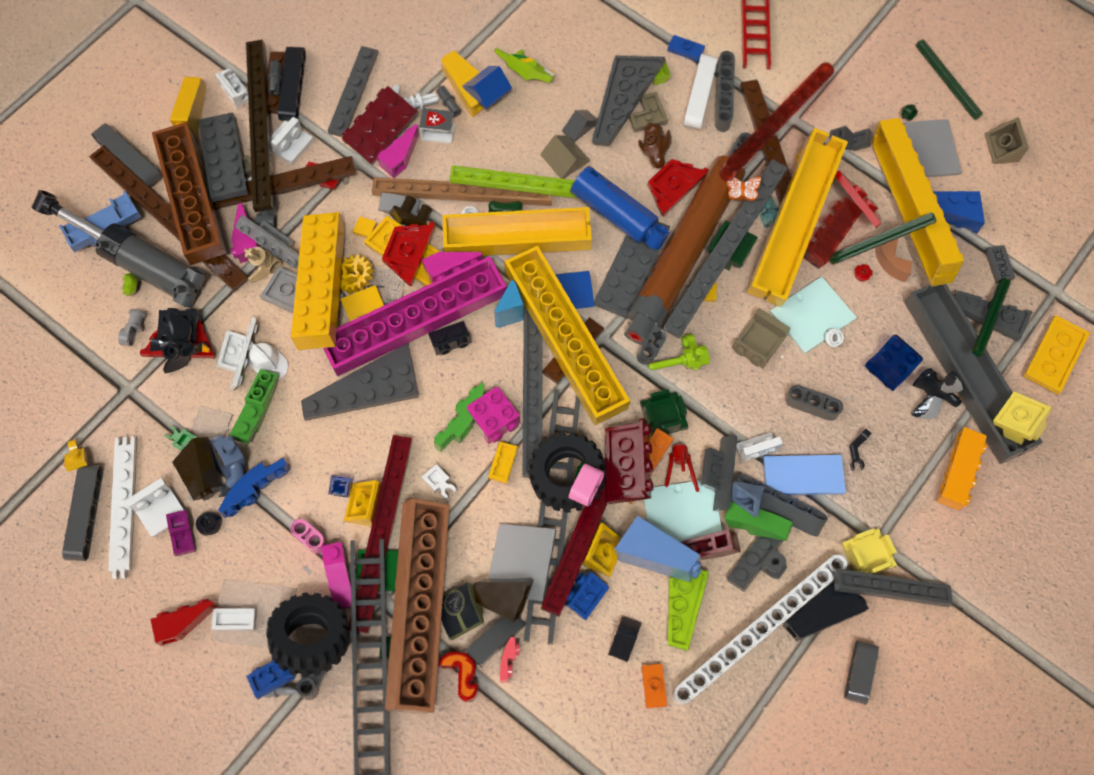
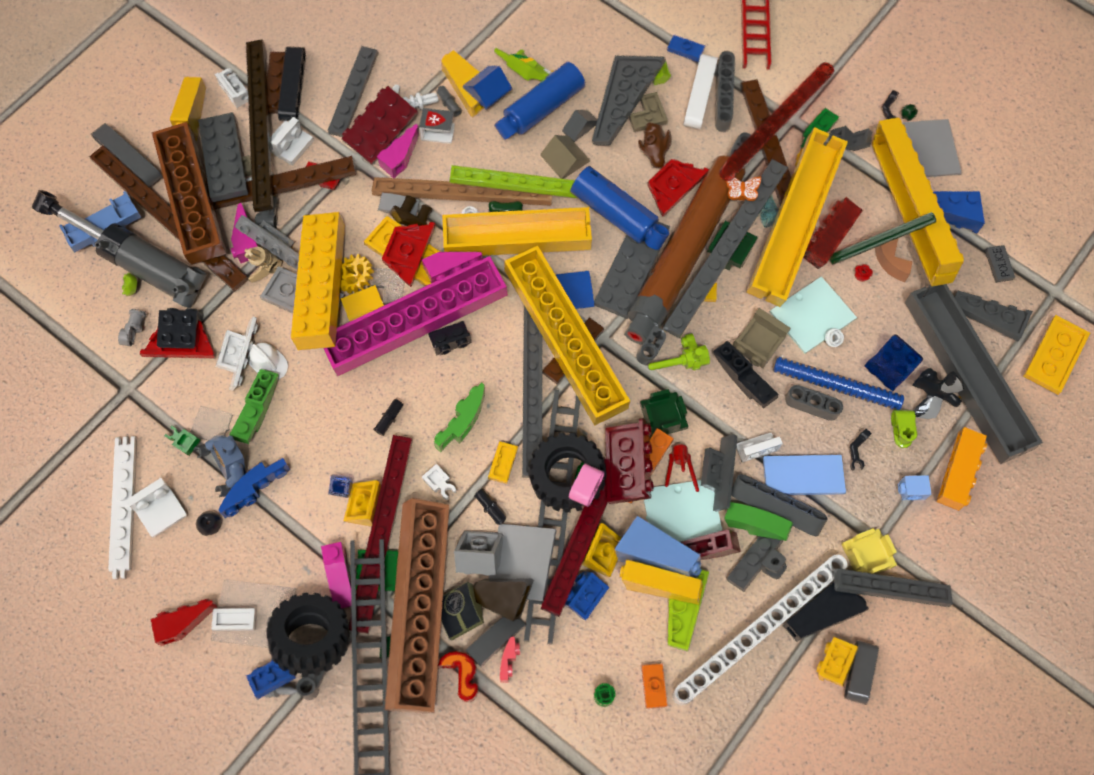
dark grey beam [62,465,103,561] -> none
yellow plate [64,439,87,472] -> none
black animal [150,312,210,374] -> none
magenta slope [166,510,195,557] -> none
dark brown slope [172,437,219,501] -> none
dark grey axle [268,60,282,95] -> none
bright pink beam [290,519,327,554] -> none
dark grey wing [301,343,419,421] -> none
yellow tile [353,216,377,238] -> none
dark pink bracket [467,387,520,444] -> none
dark azure slope [494,280,524,328] -> none
black slope [608,616,642,663] -> none
sand blue slope [731,481,765,517] -> none
wing [835,170,882,228] -> none
dark green axle [916,39,983,120] -> none
dark green axle [972,277,1011,357] -> none
dark tan slope [985,117,1029,164] -> none
light yellow panel [993,392,1051,444] -> none
none -> black axle [373,399,403,436]
none -> light grey slope [454,531,503,576]
none -> black axle [474,489,506,525]
none -> blue piece [494,62,585,140]
none -> green wheel [594,683,616,707]
none -> yellow slope [620,560,703,605]
none -> black slope [713,341,778,409]
none -> blue piece [774,356,904,410]
none -> green hinge [800,108,840,148]
none -> yellow bracket [816,637,858,687]
none -> black arm [882,90,899,120]
none -> lime piece [891,410,917,448]
none -> light blue brick [898,475,931,500]

